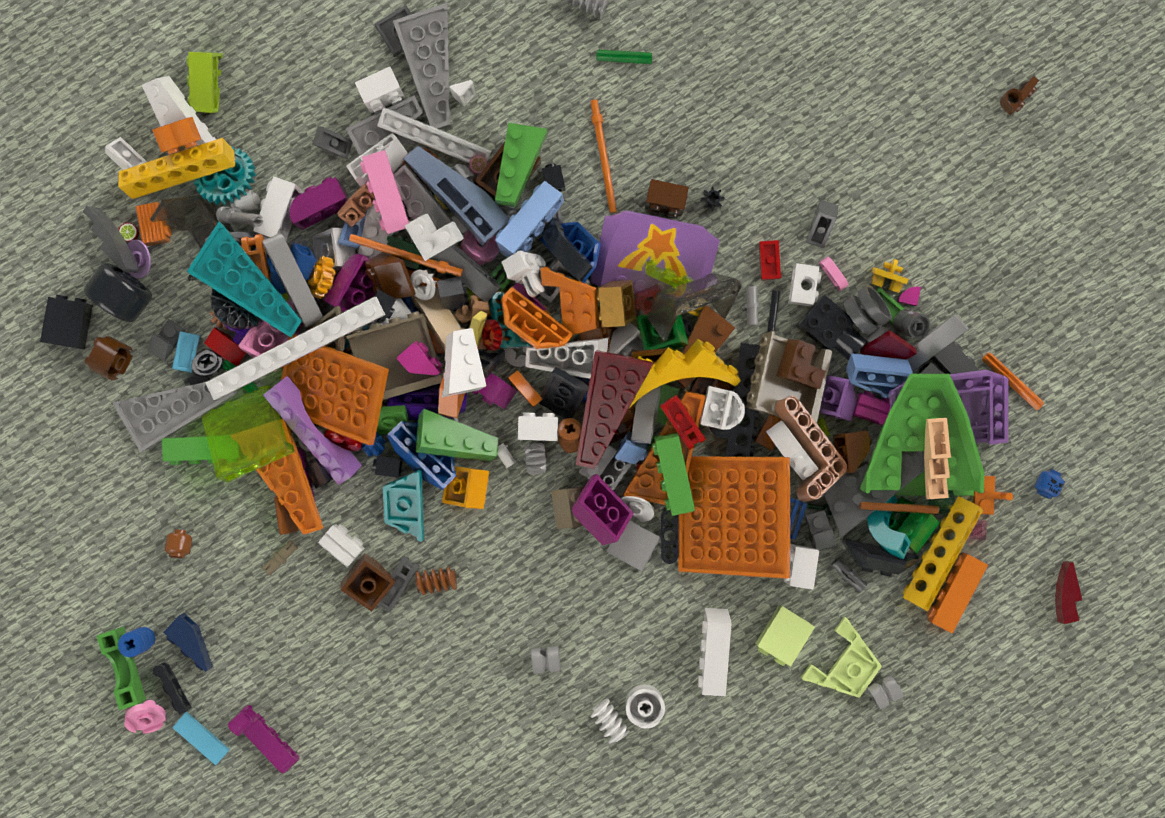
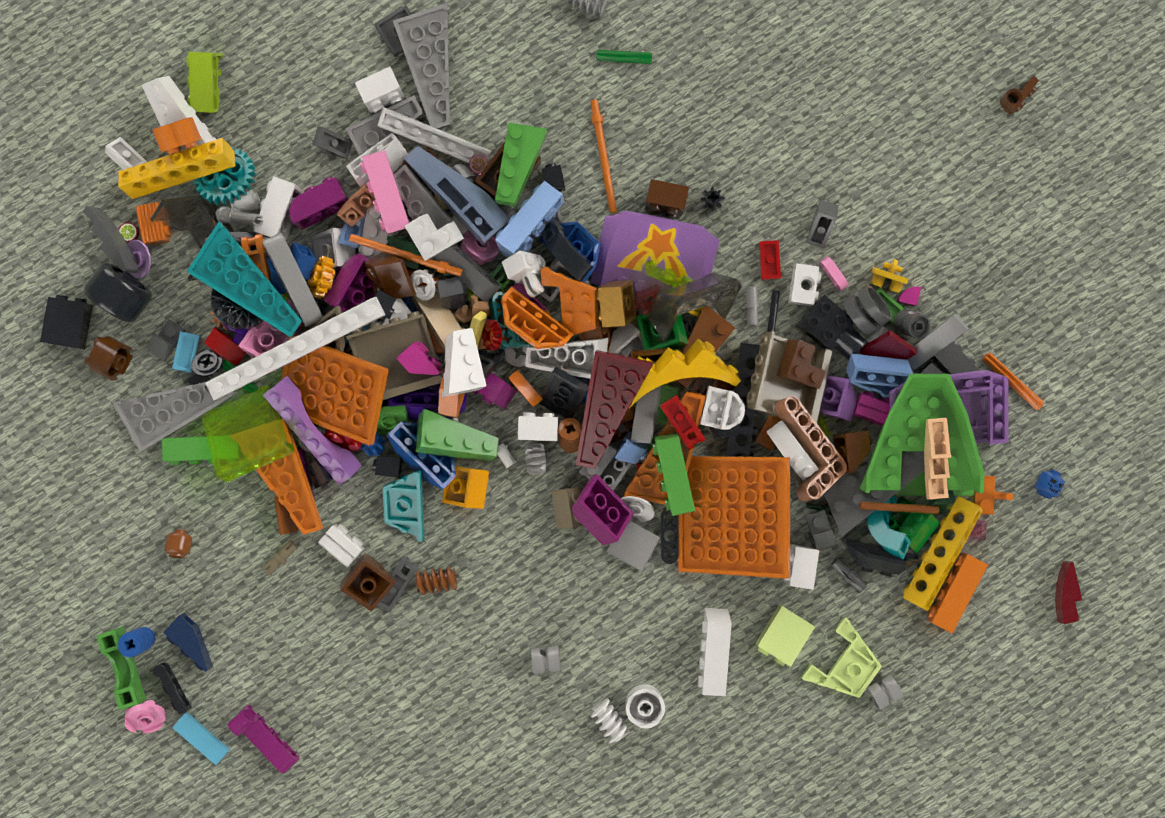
white slope [449,80,476,106] -> none
blue tile [790,498,807,540] -> none

